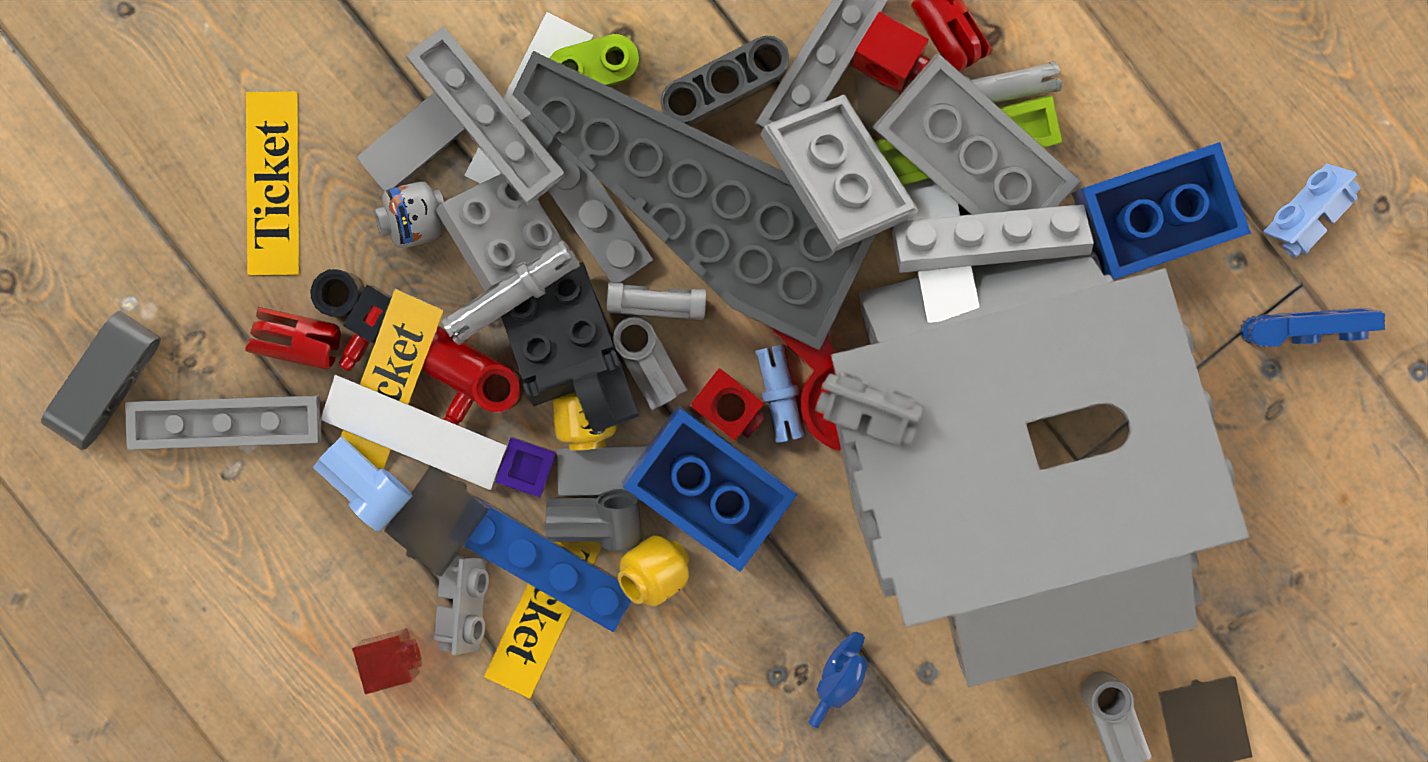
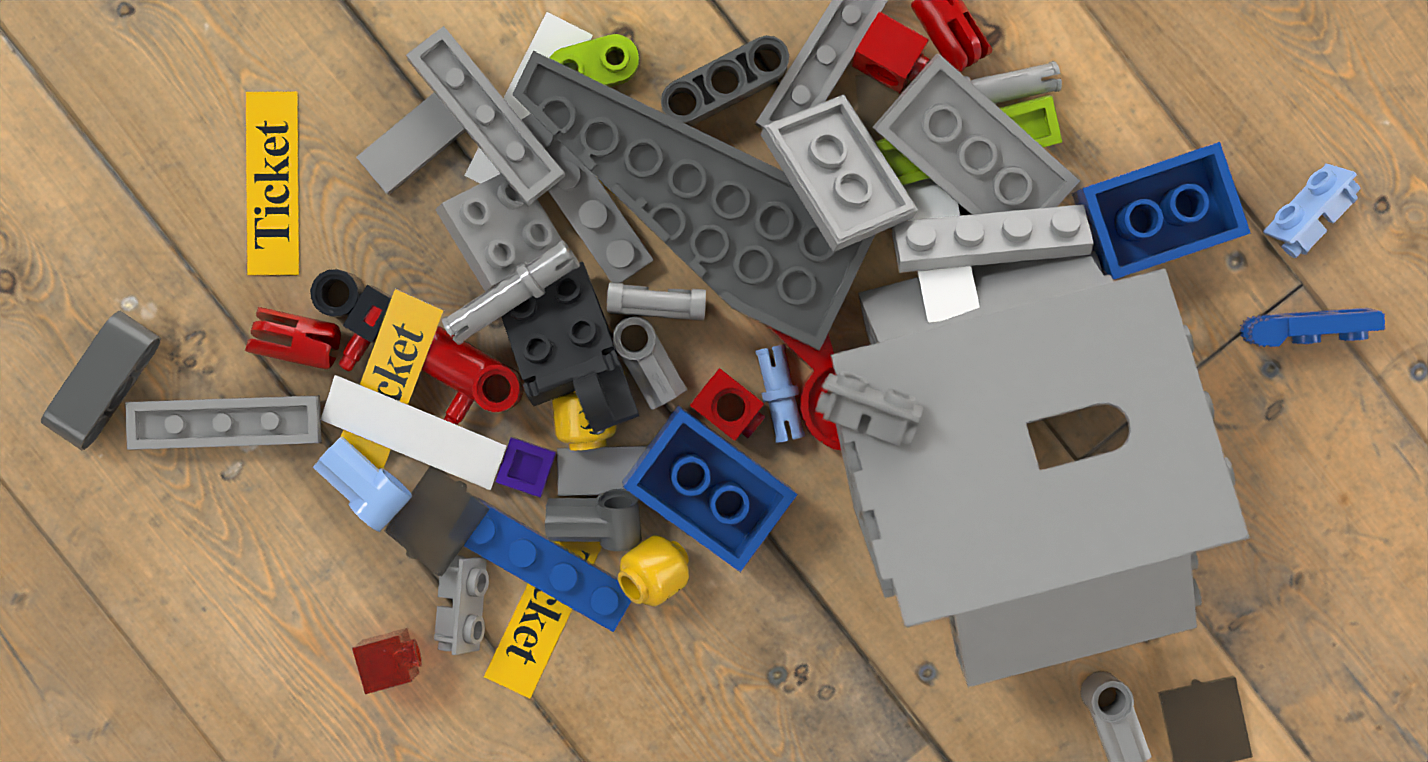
light grey head [374,182,445,248] -> none
blue hand [808,632,867,728] -> none

